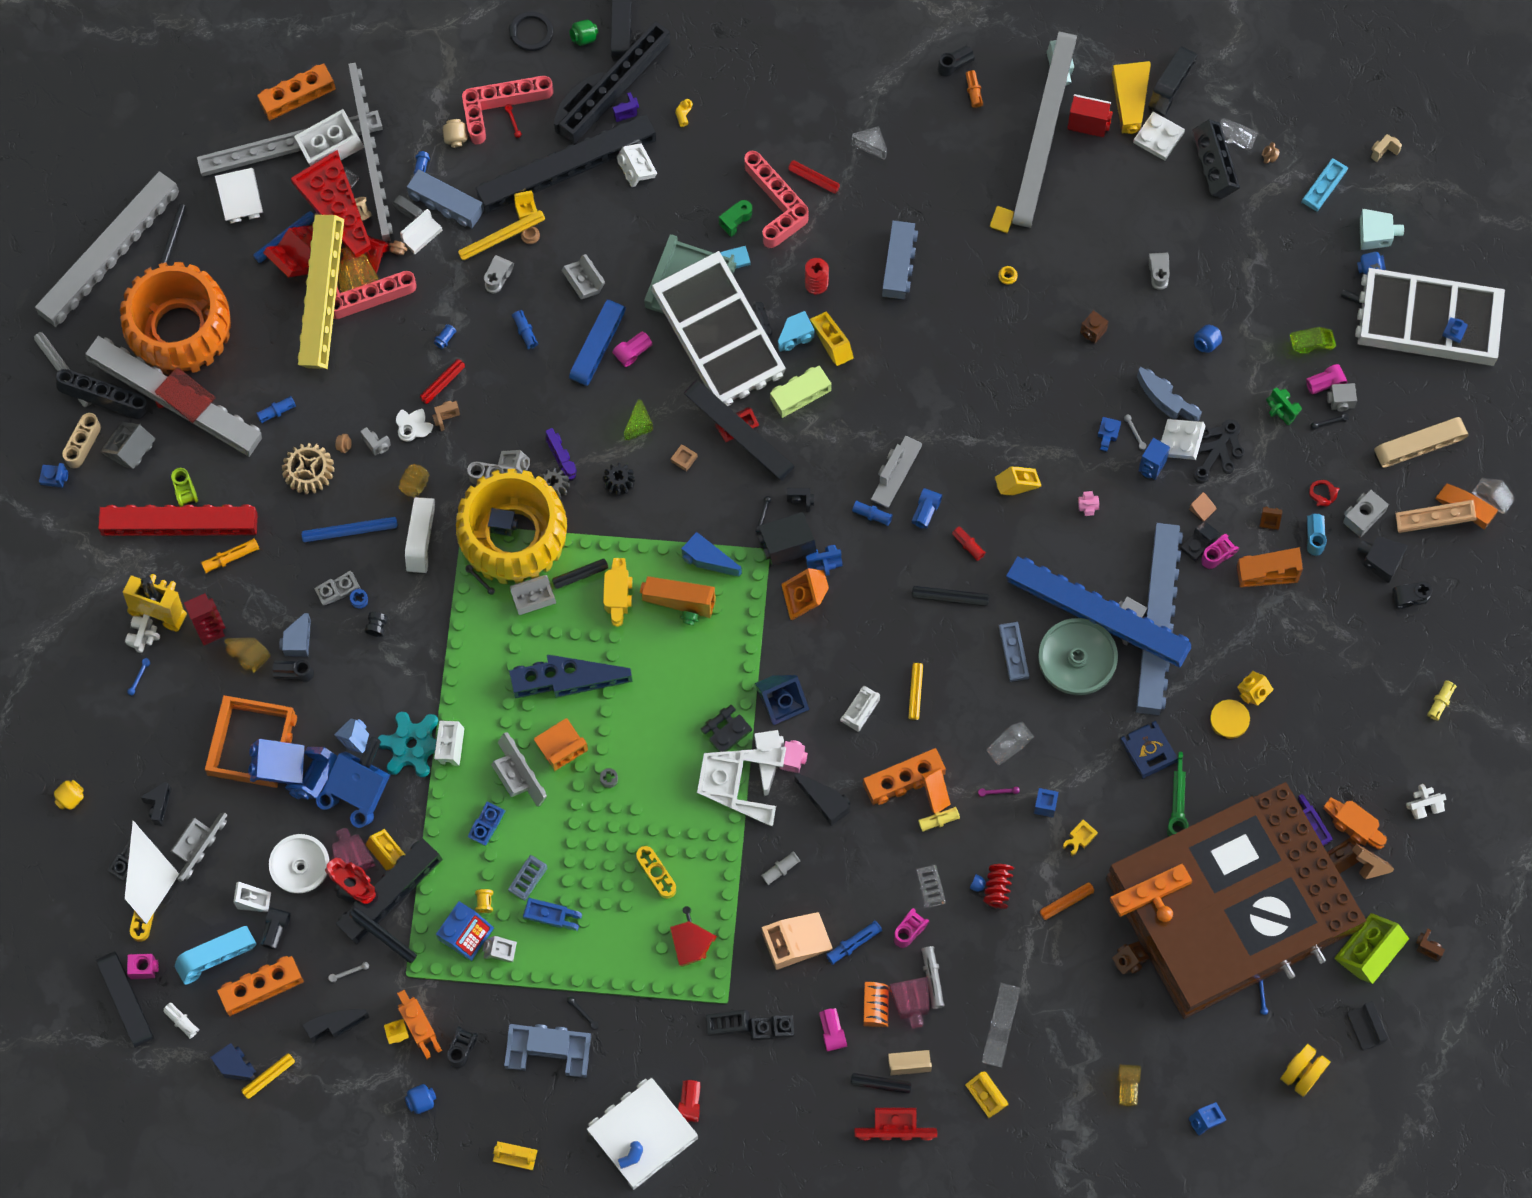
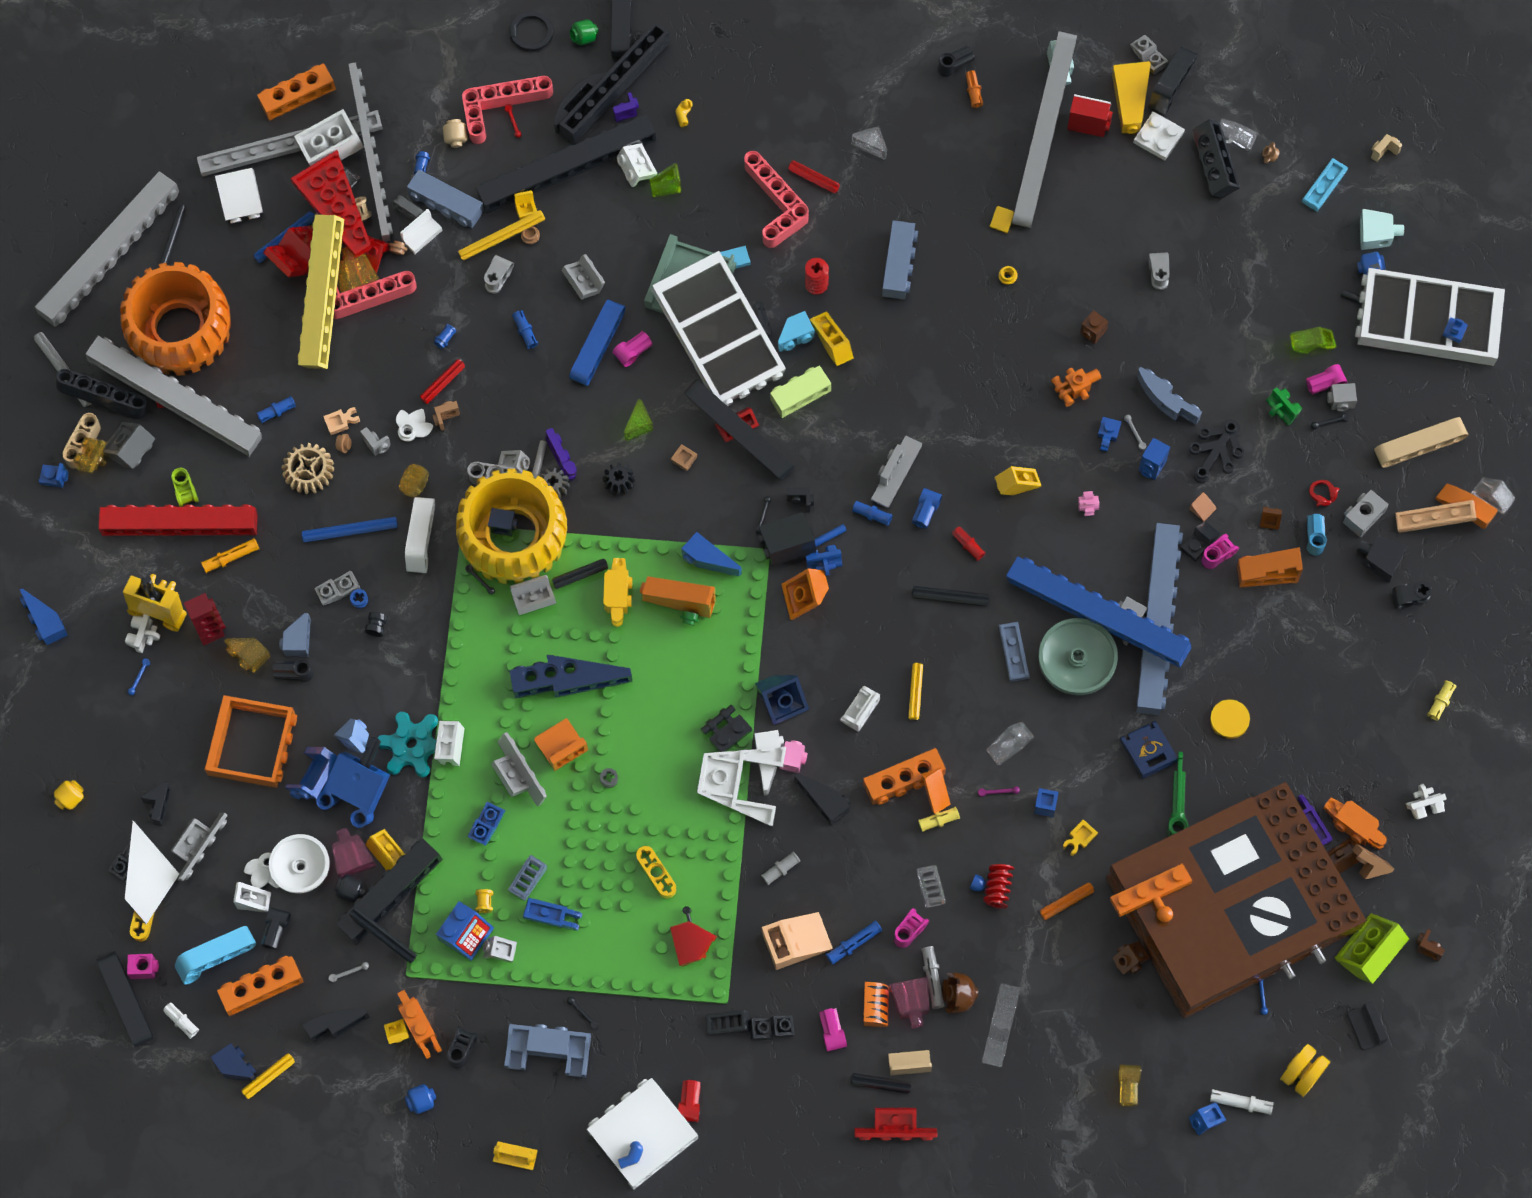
clear red piece [155,367,216,423] -> none
panel [248,739,304,785] -> none
red piece [325,858,376,904] -> none
green leg [719,200,752,237] -> none
yellow slope [965,1071,1009,1118] -> none
white plate [1161,419,1205,460] -> none
blue head [1194,324,1222,353] -> none
yellow brick [1237,671,1274,705] -> none
none -> blue slope [20,589,68,645]
none -> clear yellow hips [73,437,107,474]
none -> white plate [244,852,279,889]
none -> light nougat plate [323,407,360,435]
none -> light grey bar [532,440,547,478]
none -> clear neon green slope [649,163,681,197]
none -> blue bar [815,524,847,547]
none -> reddish brown cylinder [942,973,978,1013]
none -> orange piece [1051,368,1101,407]
none -> light grey slope [1130,35,1169,75]
none -> white pin [1210,1089,1274,1115]

